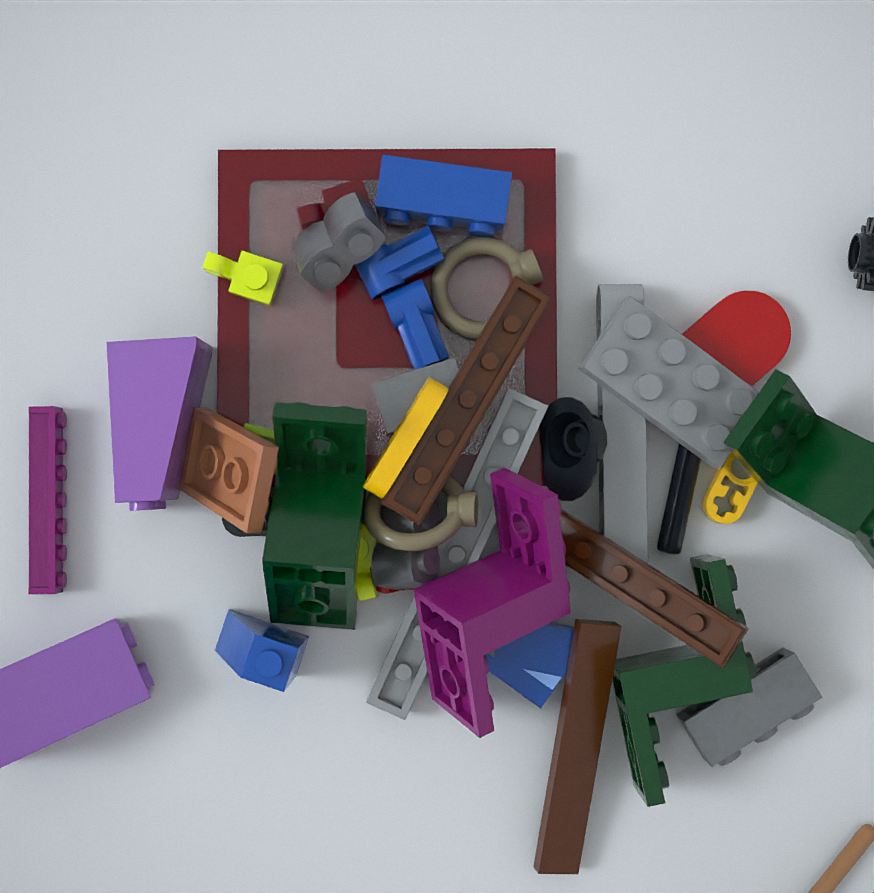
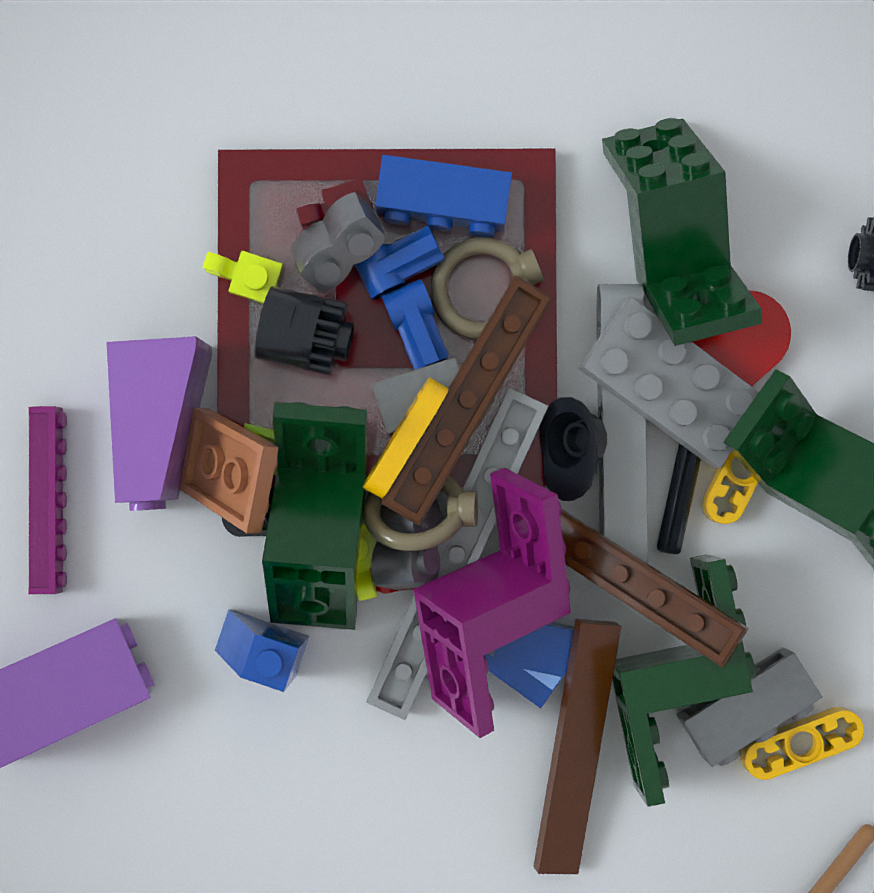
none -> black gear [255,286,355,376]
none -> dark green bracket [602,118,762,346]
none -> yellow beam [740,707,864,780]

